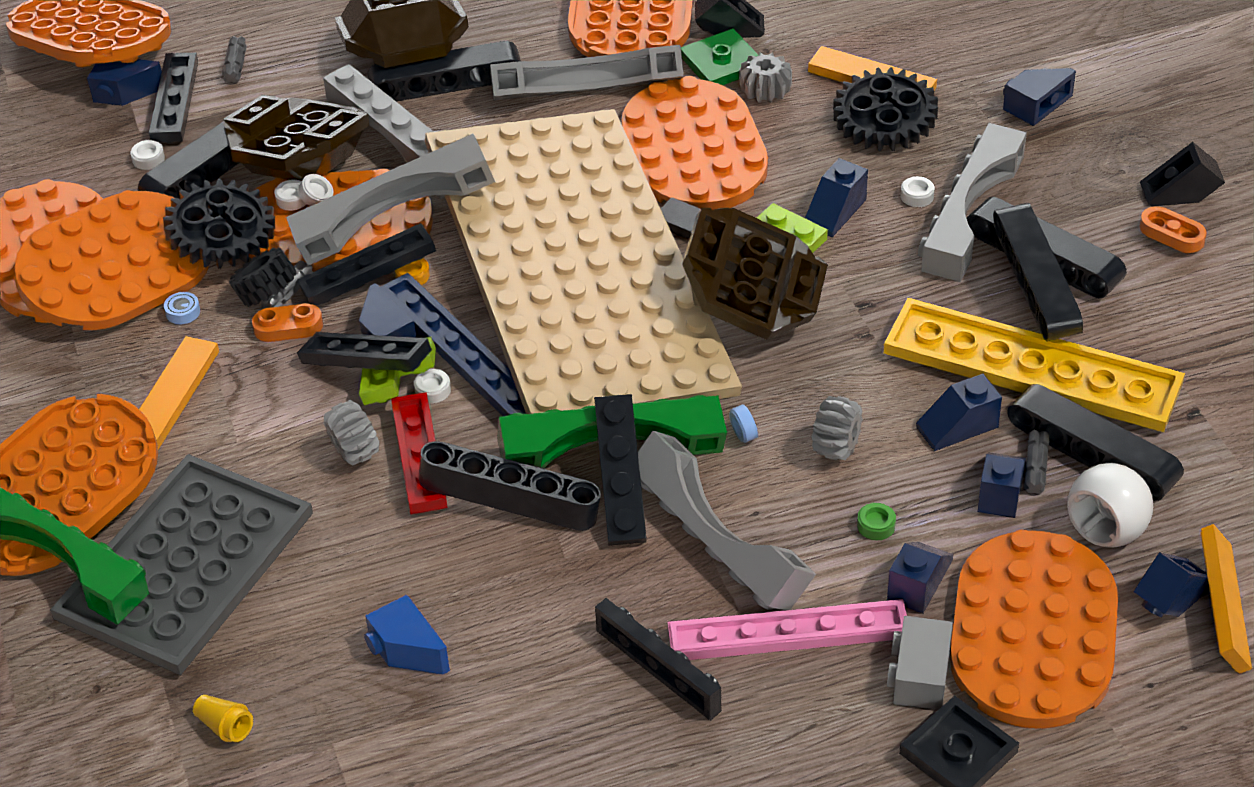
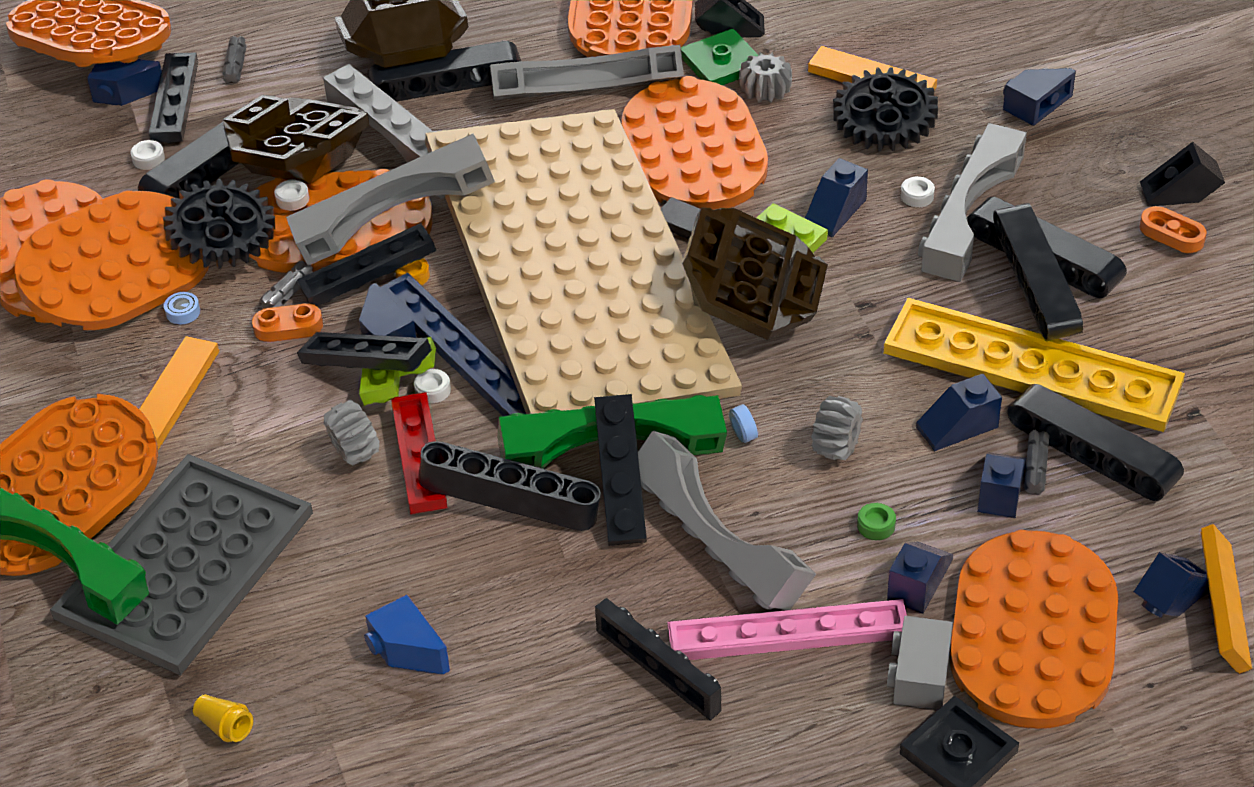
black tyre [229,247,297,307] -> none
white tile [298,174,334,206] -> none
white wheel [1067,463,1153,548] -> none

